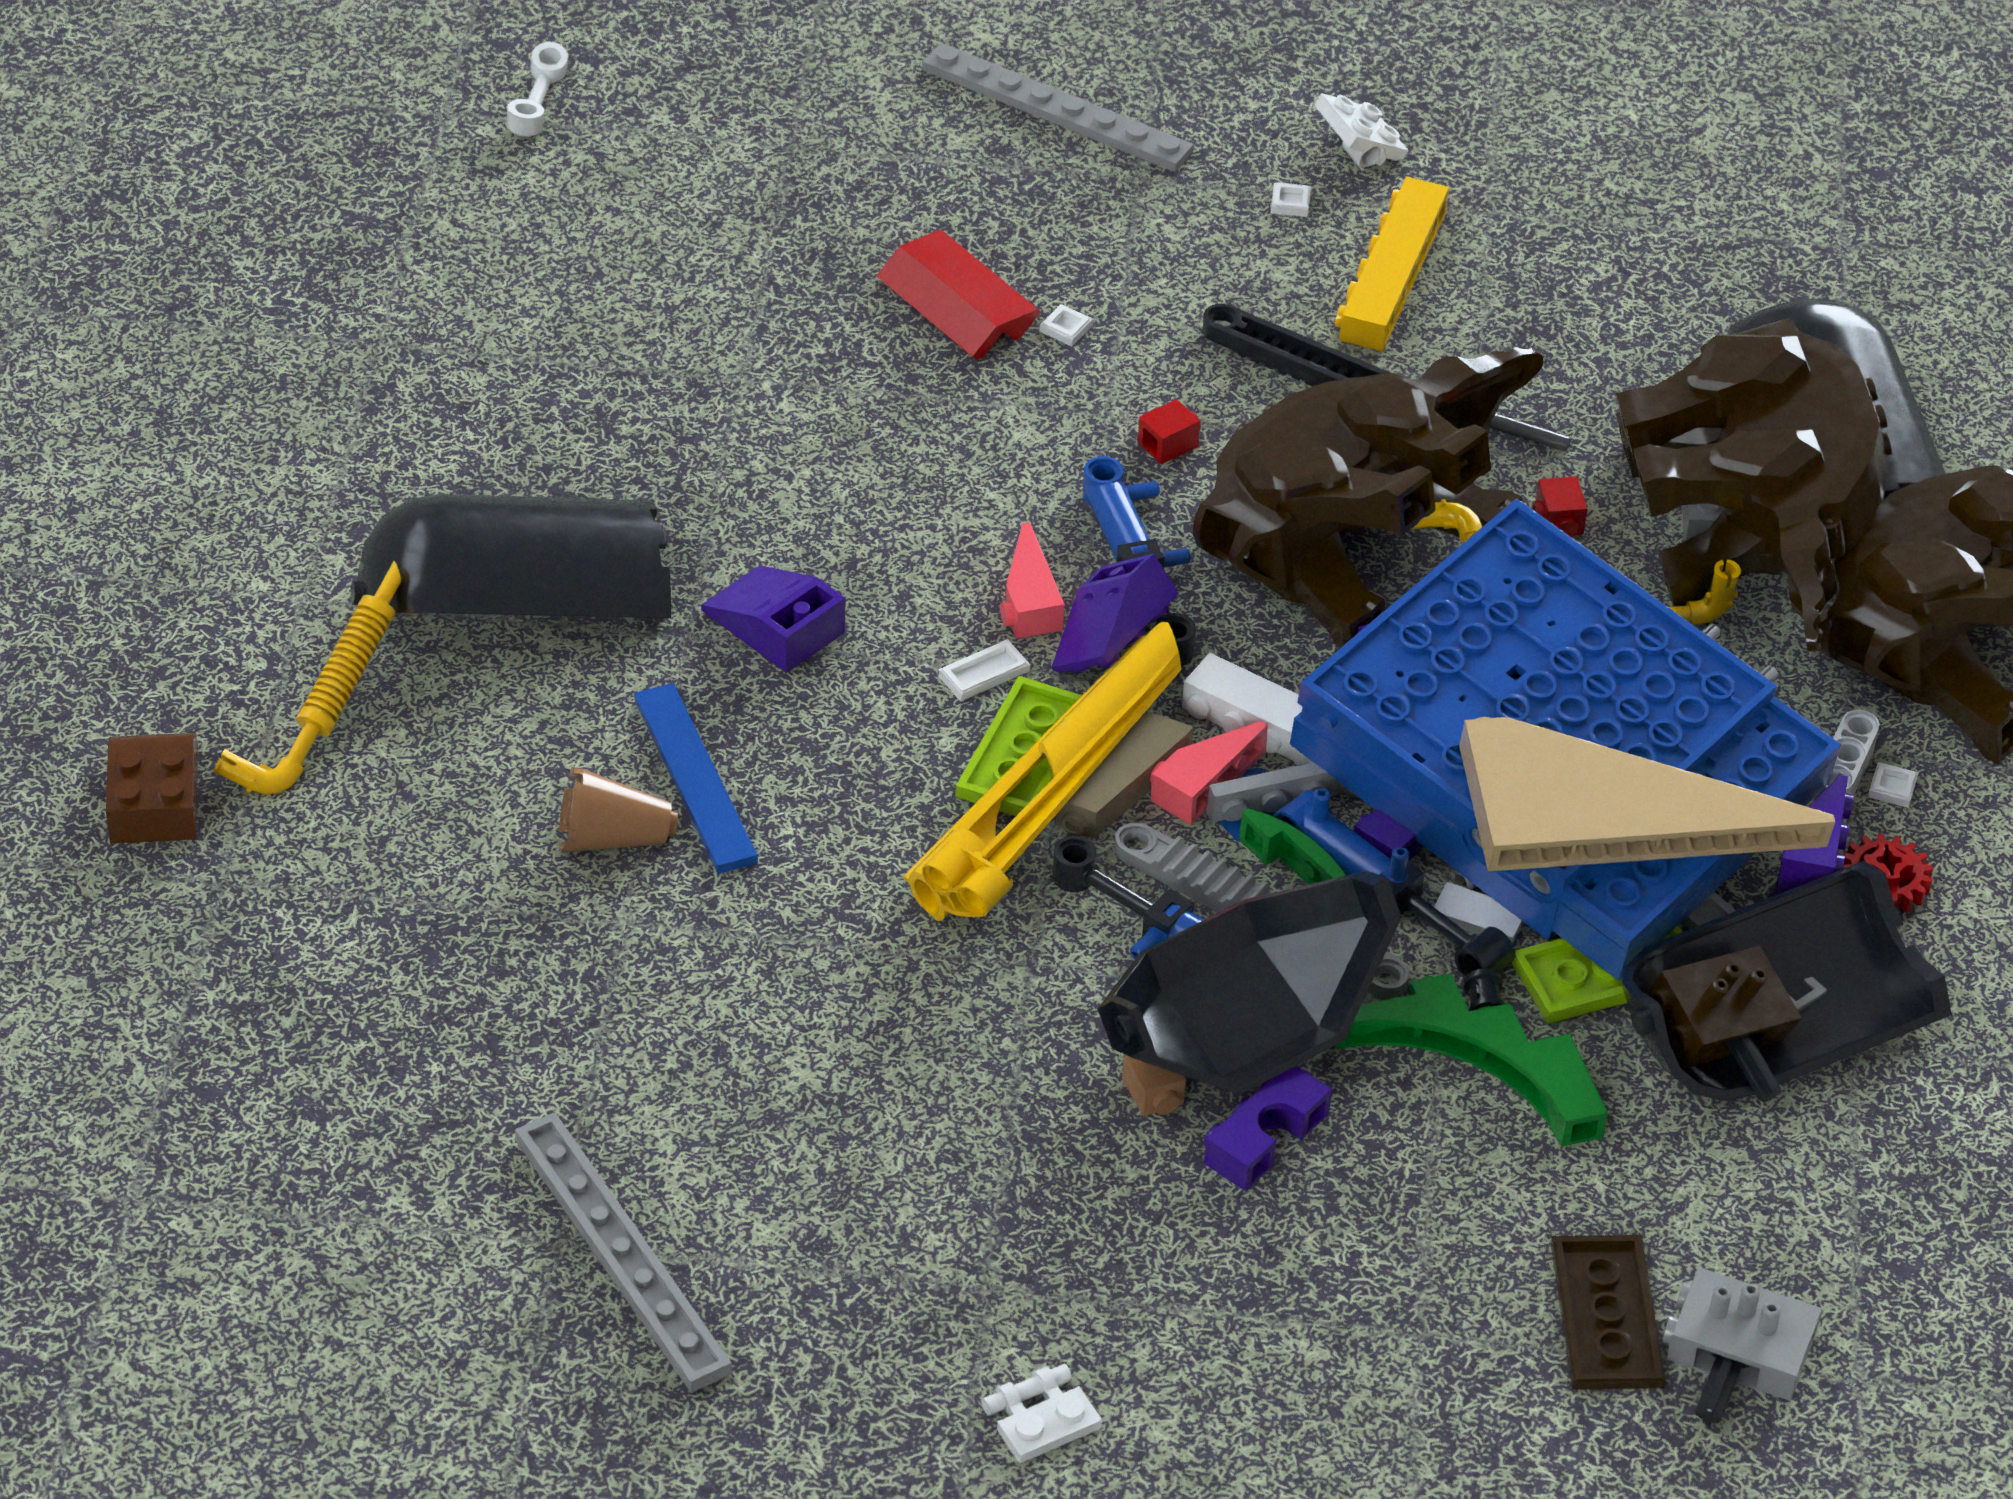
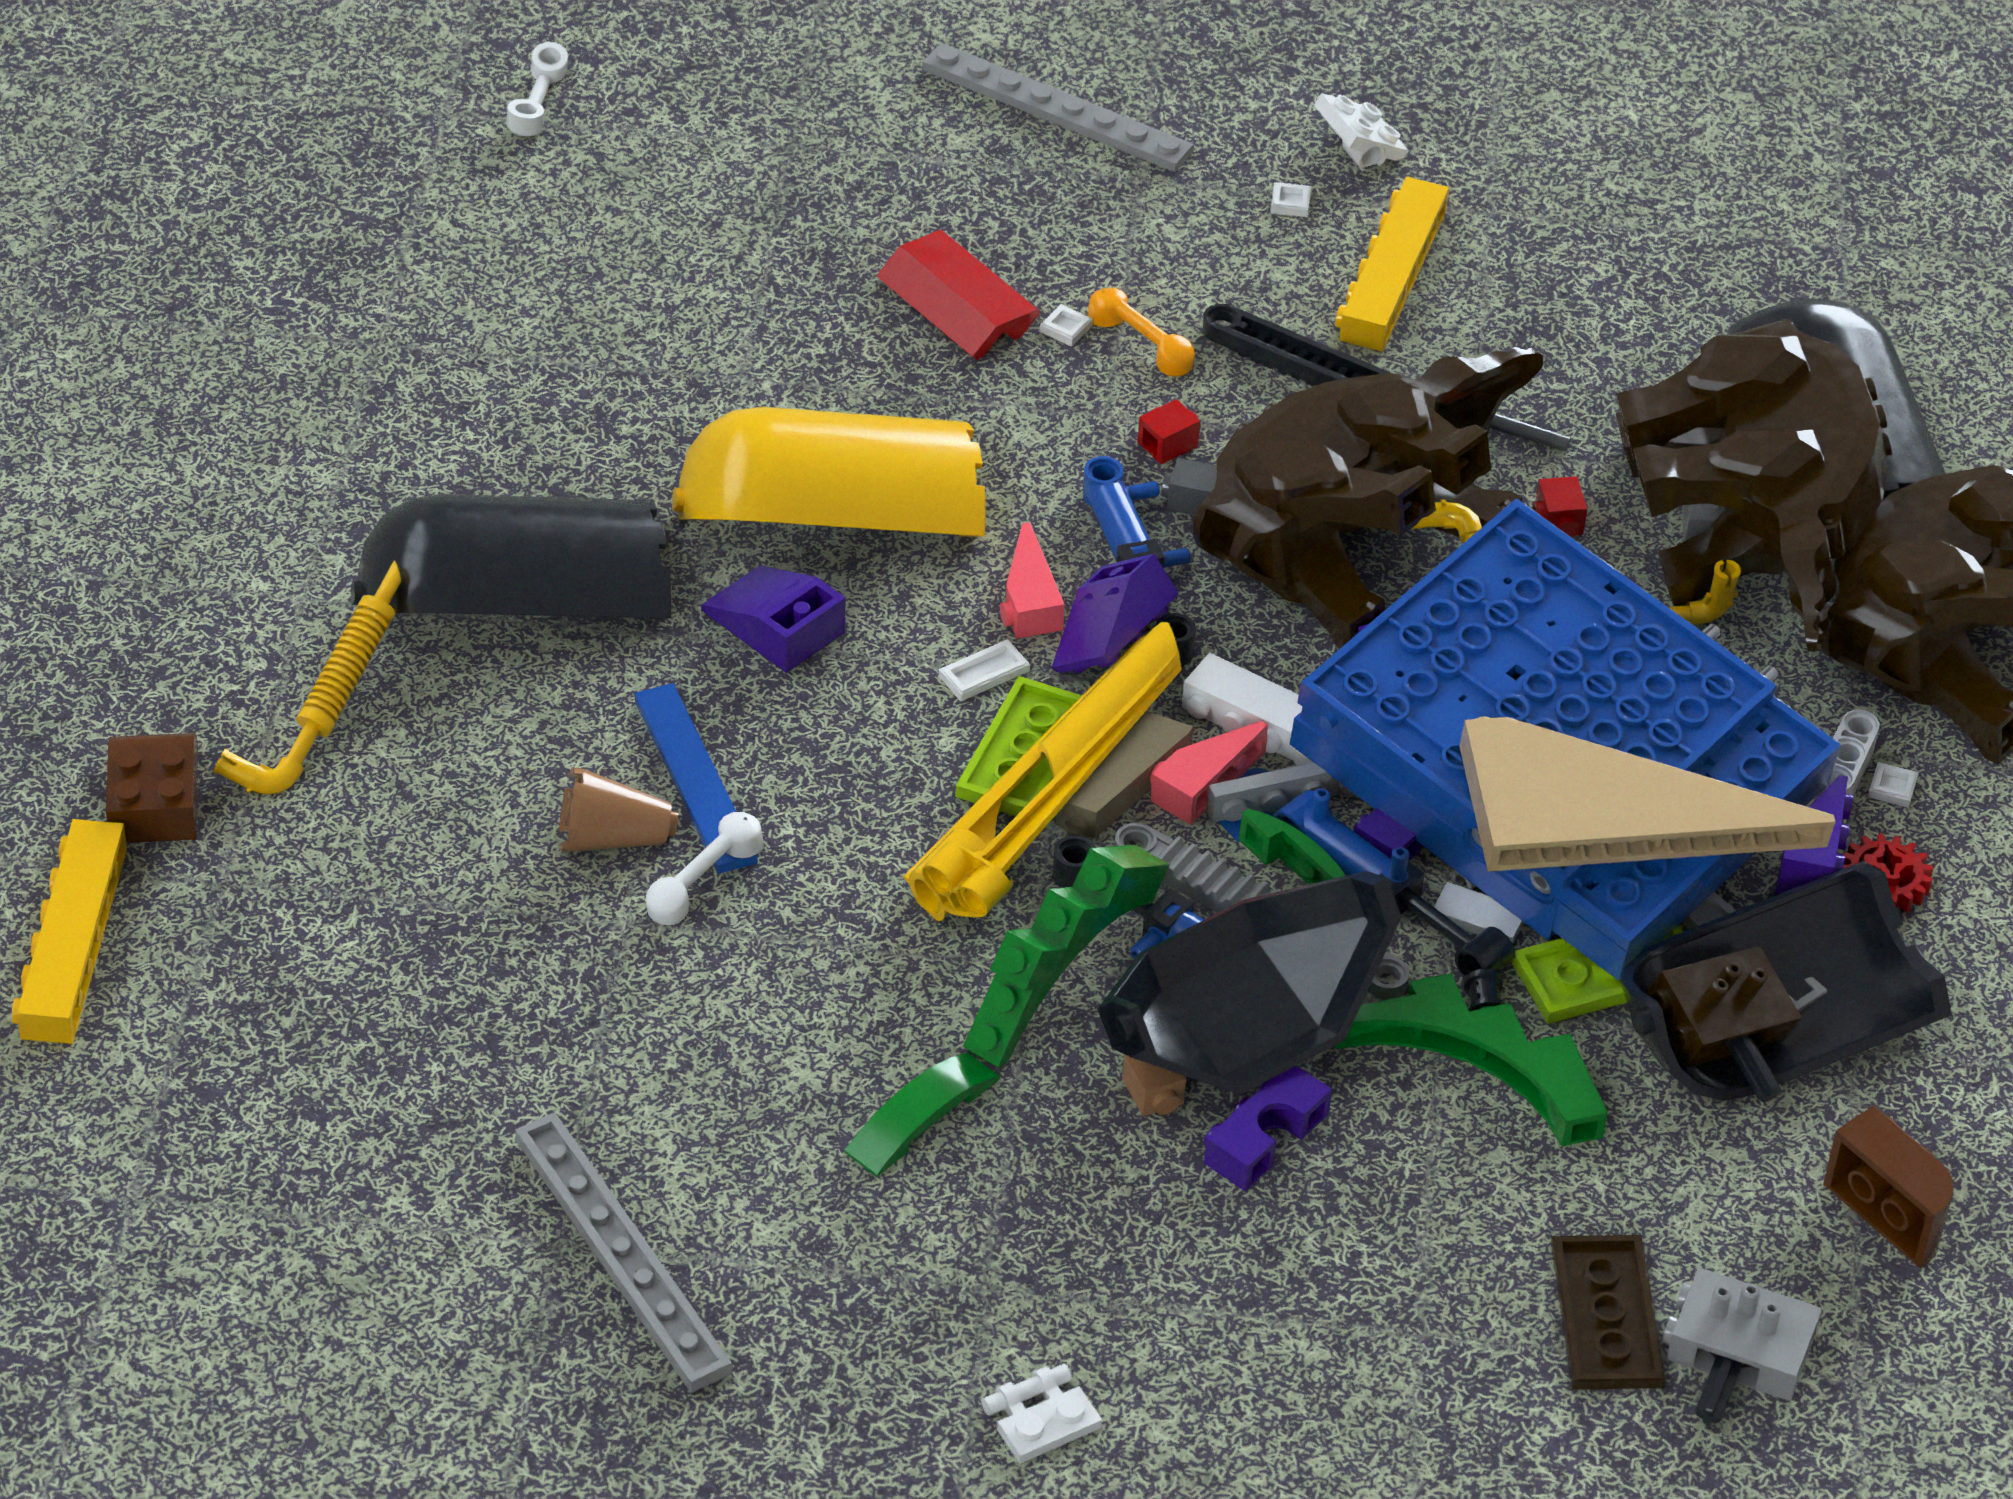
none -> yellow brick [12,819,127,1044]
none -> white piece [645,812,763,925]
none -> yellow panel [672,407,985,537]
none -> green slope [845,1053,1000,1177]
none -> green arch [963,845,1170,1067]
none -> light orange piece [1087,288,1195,376]
none -> dark grey brick [1161,458,1217,515]
none -> reddish brown brick [1823,1105,1954,1269]

